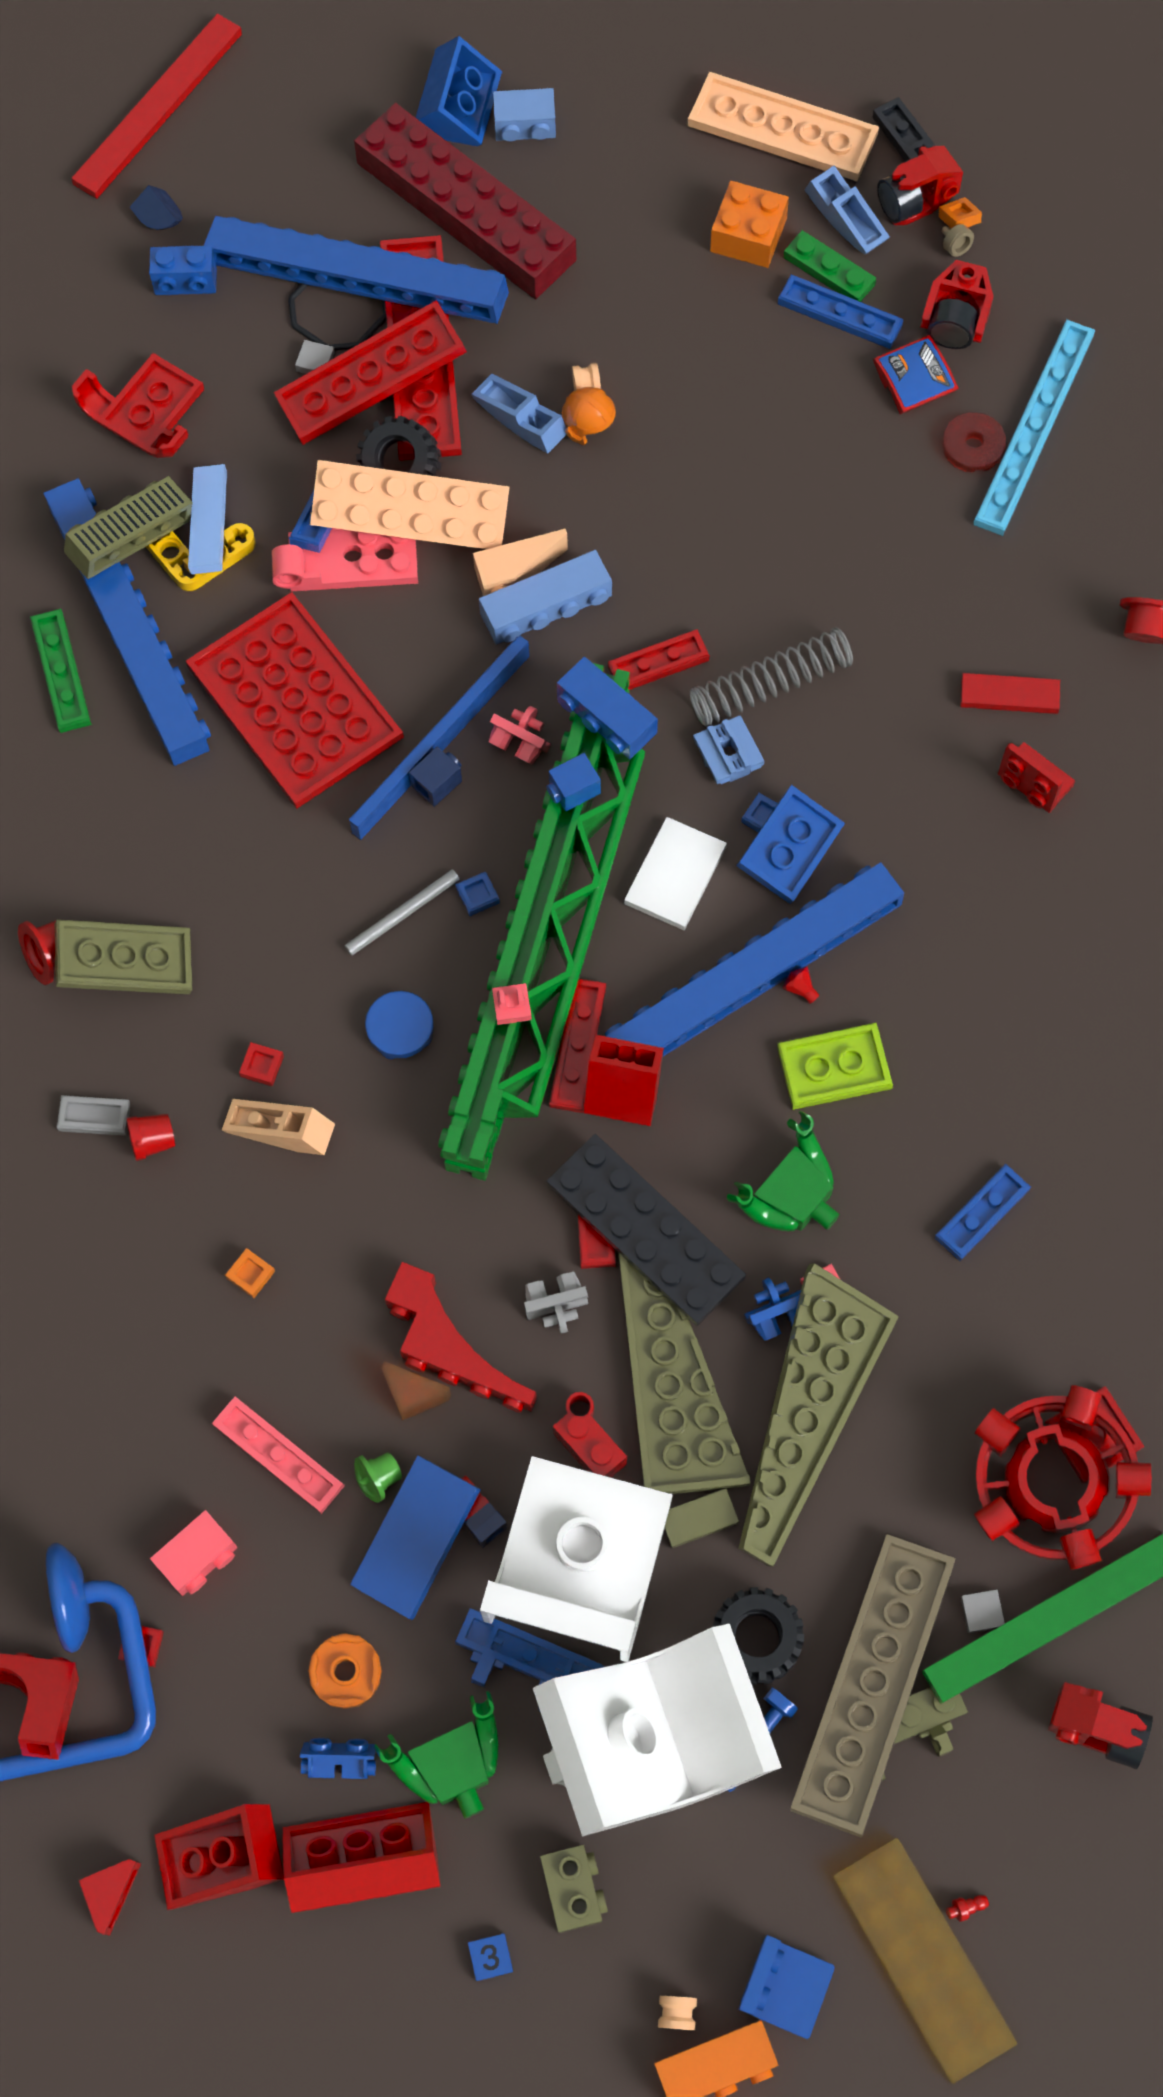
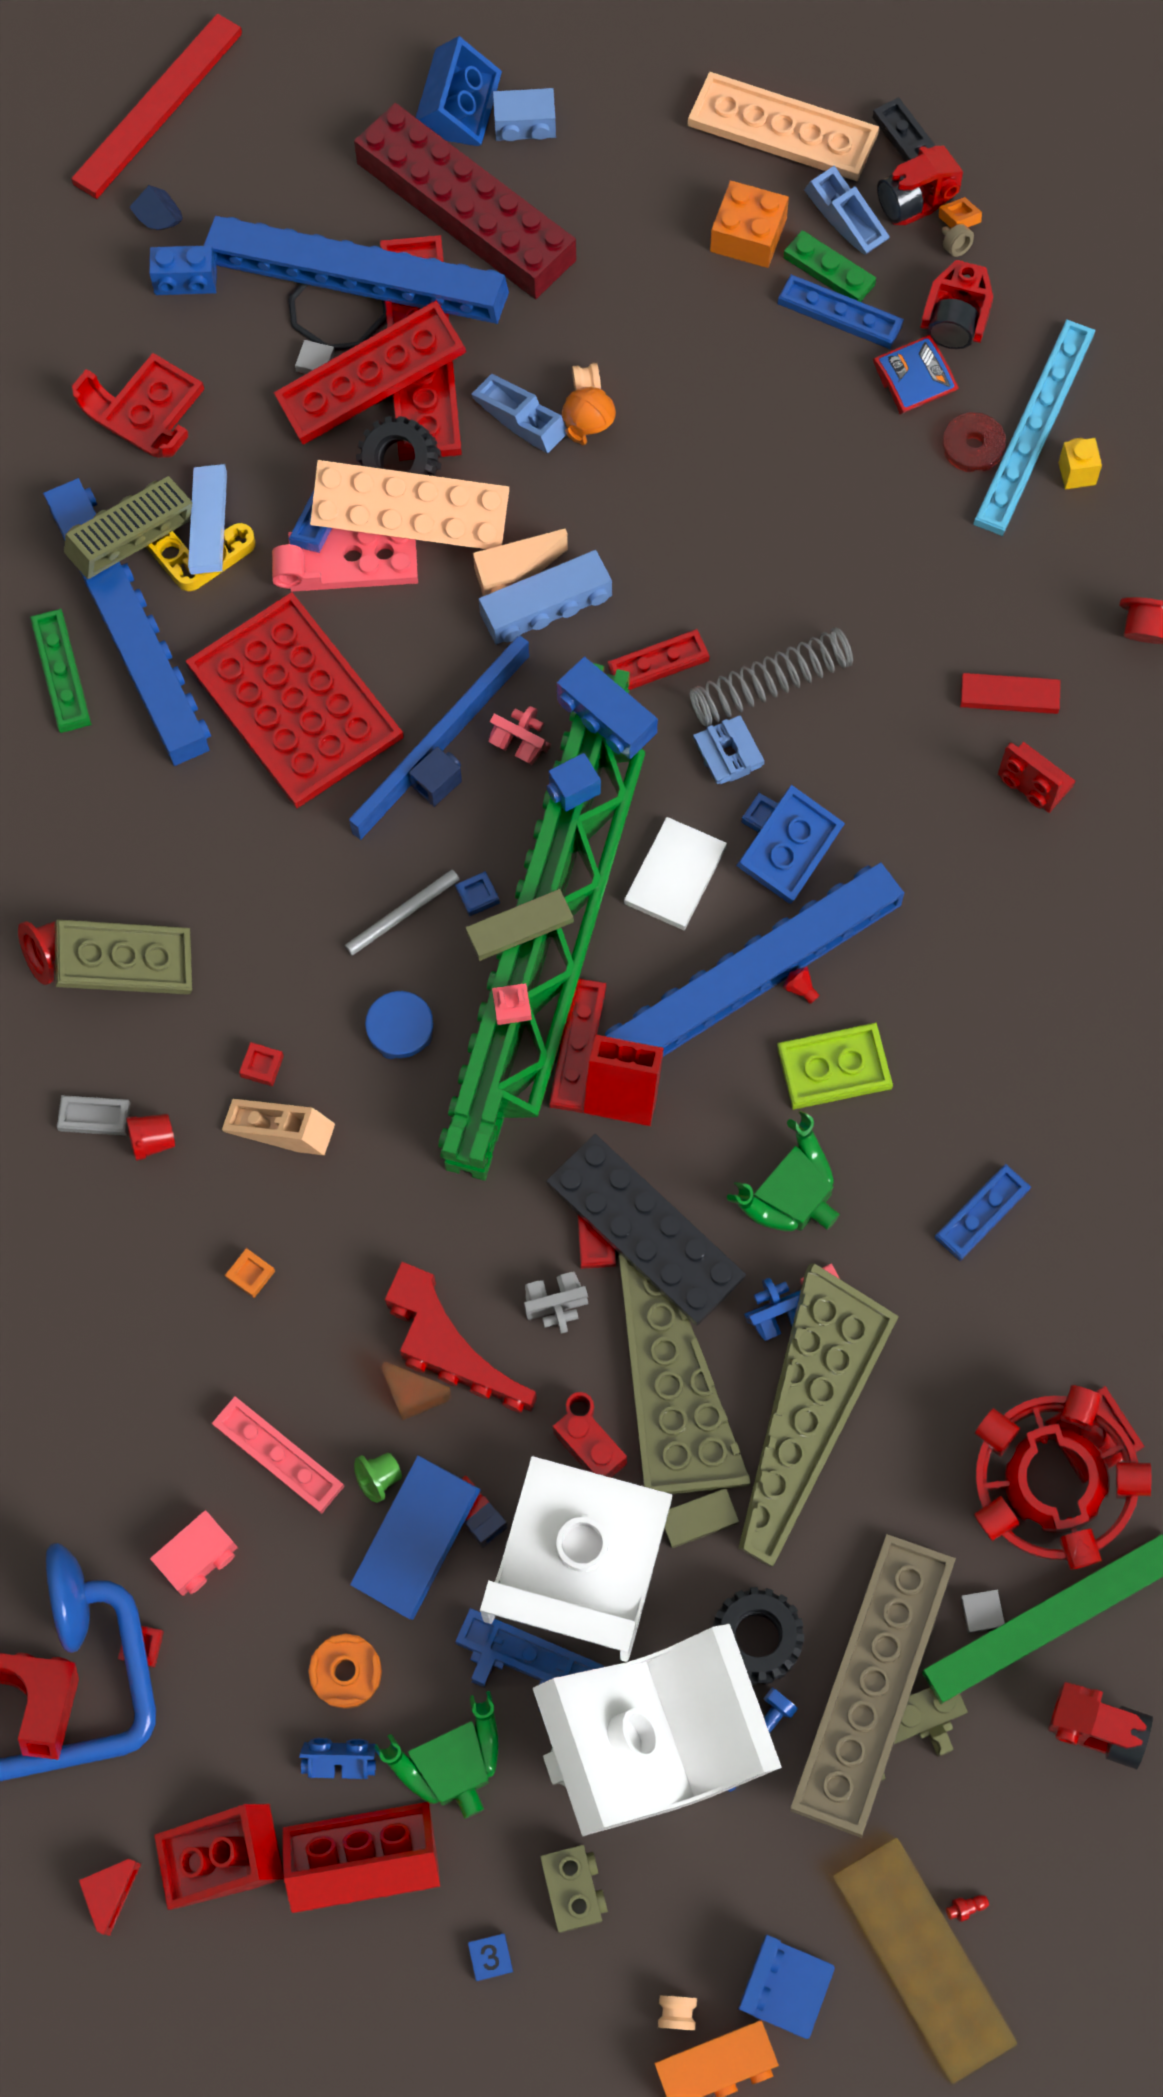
none -> olive tile [466,889,574,961]
none -> yellow brick [1058,438,1102,489]

